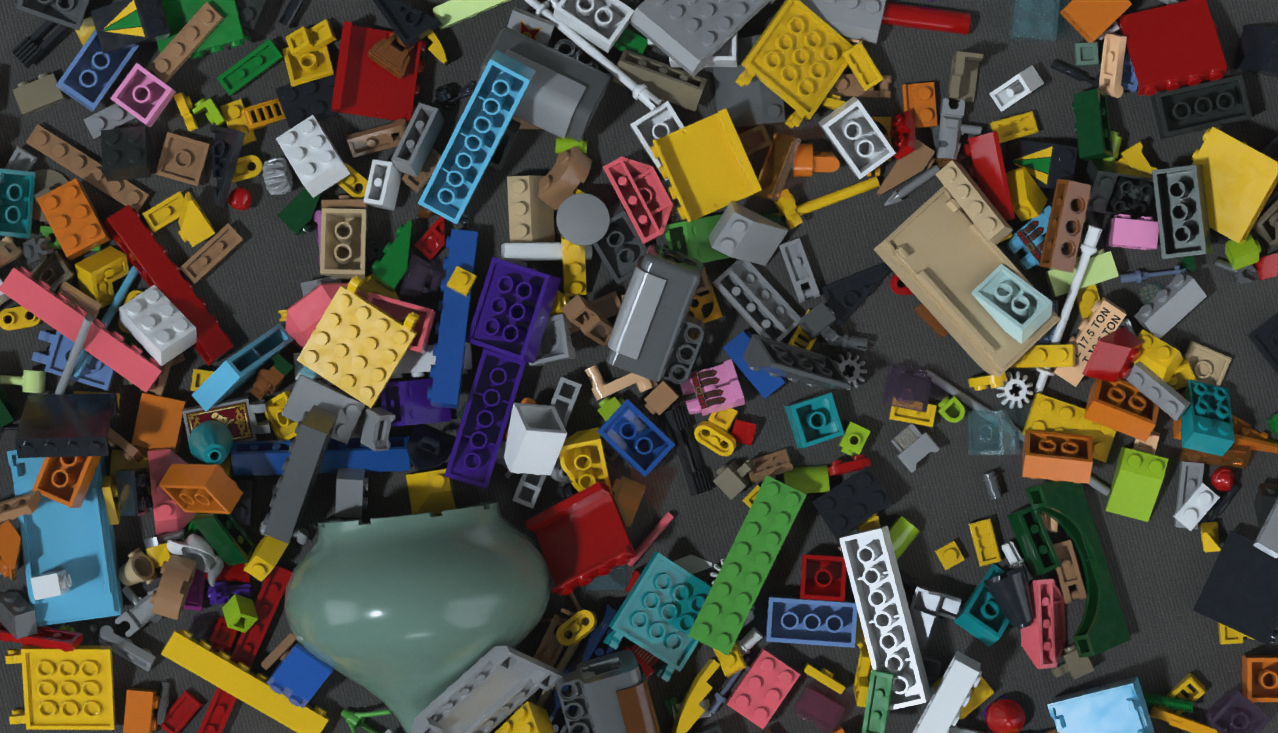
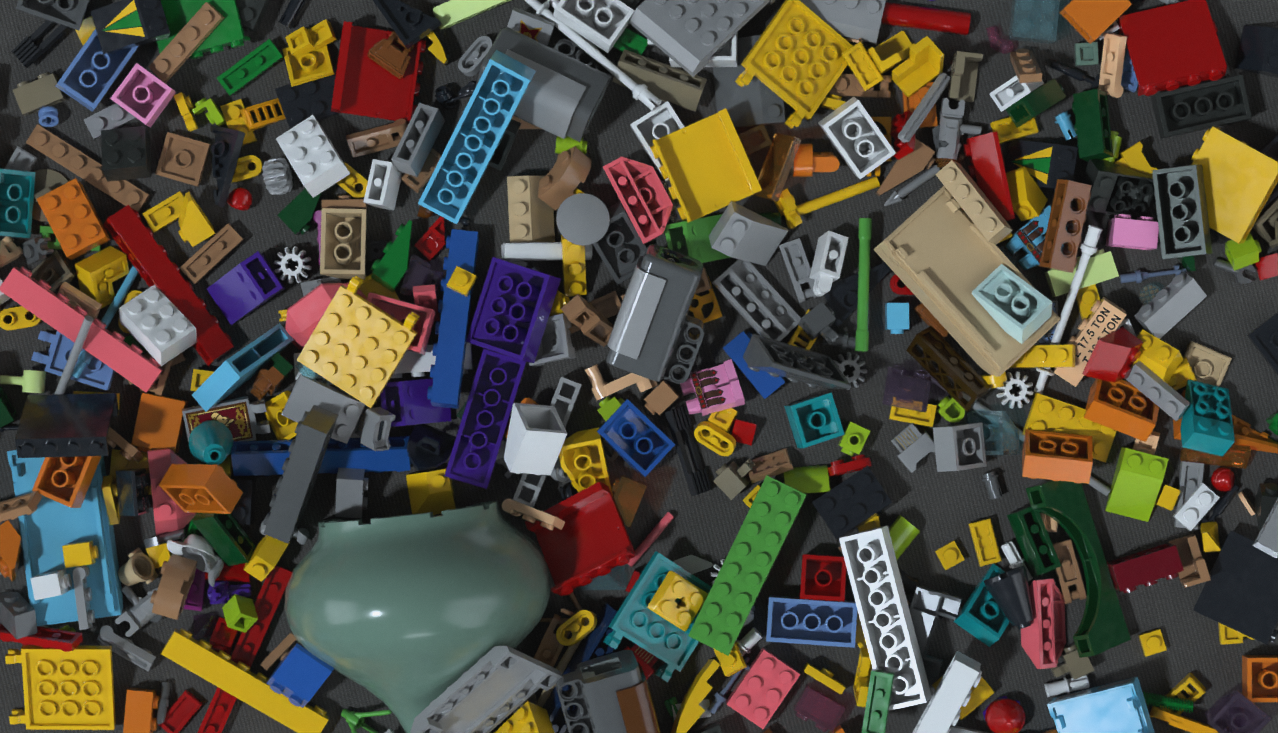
none -> medium blue bush [38,106,59,127]
none -> yellow brick [62,540,98,568]
none -> light grey plate [73,565,95,630]
none -> dark purple slope [207,251,286,325]
none -> white gear [274,246,312,284]
none -> coral plate [413,284,440,321]
none -> light grey plate [458,36,493,76]
none -> light nougat plate [502,499,565,530]
none -> yellow brick [647,571,708,631]
none -> white brick [809,231,849,296]
none -> bright green piece [855,218,872,352]
none -> yellow panel [867,31,915,75]
none -> medium azure brick [885,303,909,334]
none -> yellow panel [892,36,944,97]
none -> light grey axle [898,73,951,143]
none -> dark brown fence [906,326,991,412]
none -> light grey brick [933,422,987,472]
none -> clear pink arm [986,26,1014,54]
none -> dark green slope [1005,78,1066,128]
none -> medium nougat plate [1010,49,1042,83]
none -> white axle [1044,675,1090,697]
none -> medium azure pin [1055,111,1077,141]
none -> dark red brick [1106,543,1184,593]
none -> yellow plate [1138,629,1167,657]
none -> yellow slope [1155,485,1180,511]
none -> medium nougat panel [1168,534,1211,588]
none -> light nougat piece [1238,491,1256,516]

